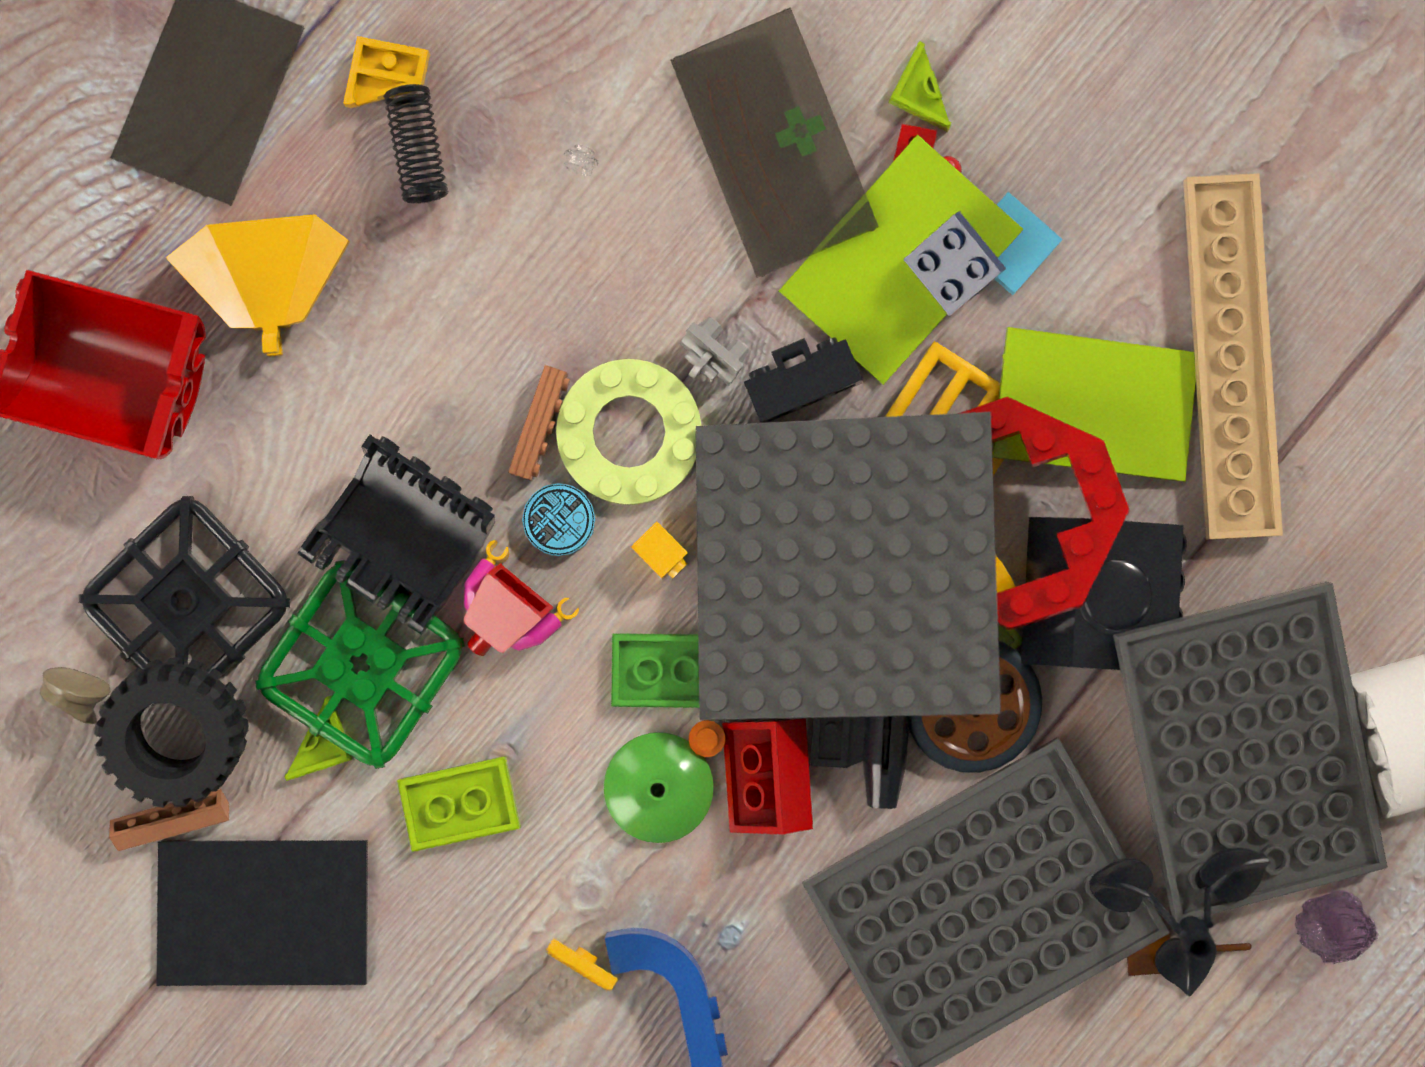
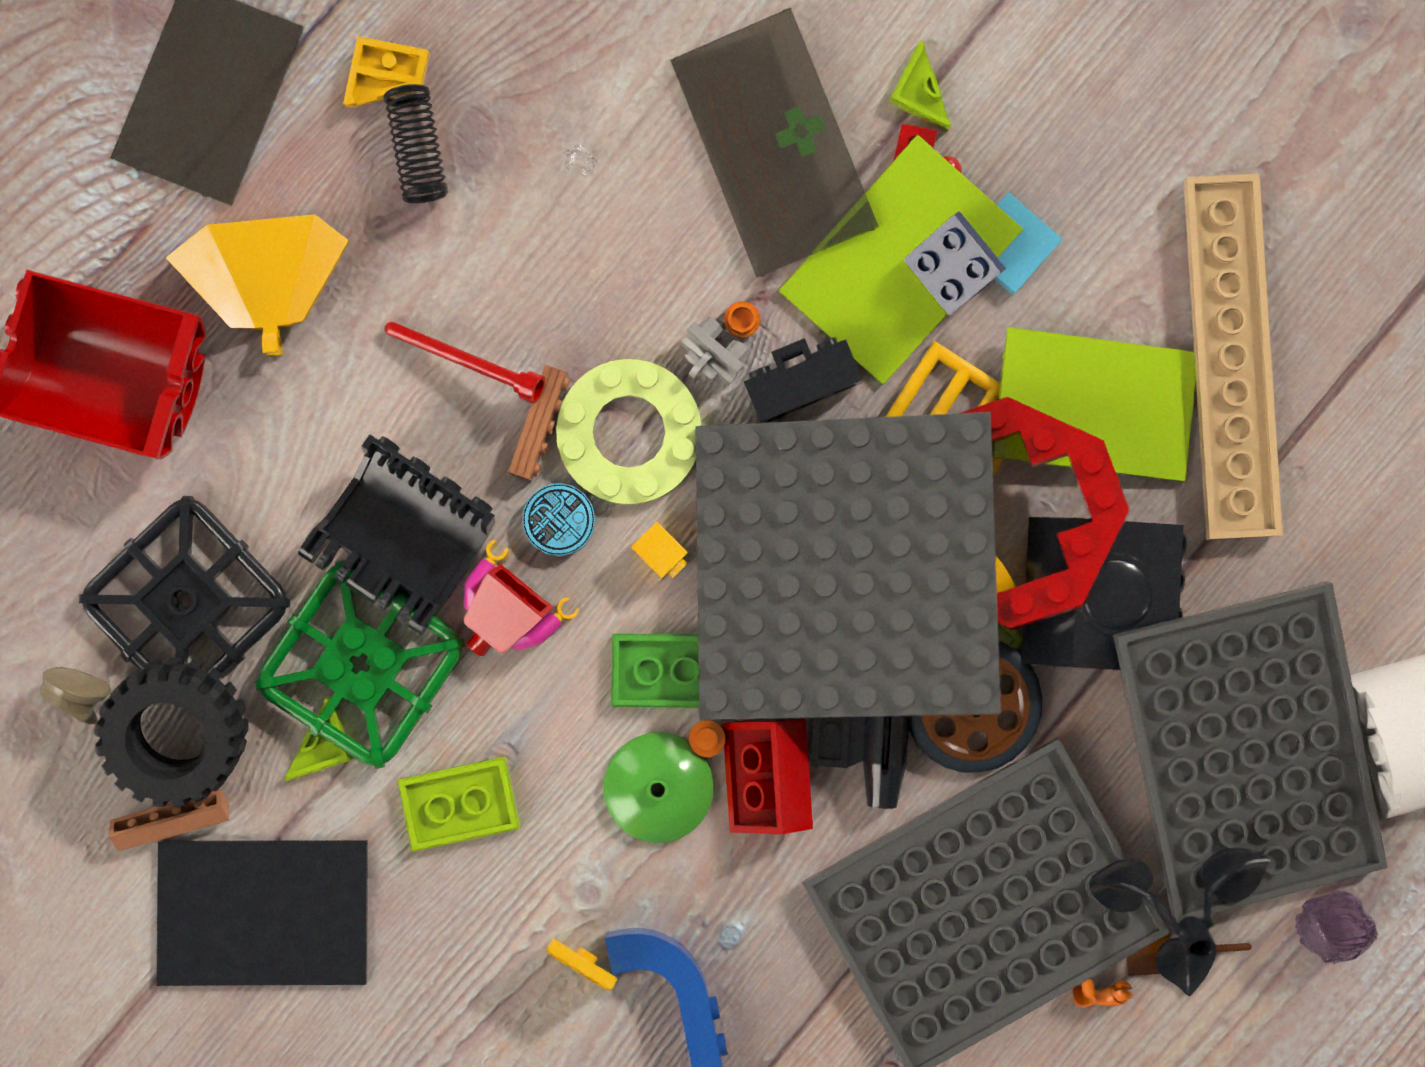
none -> red piece [384,322,545,404]
none -> orange plate [724,301,760,338]
none -> orange arm [1072,979,1133,1007]

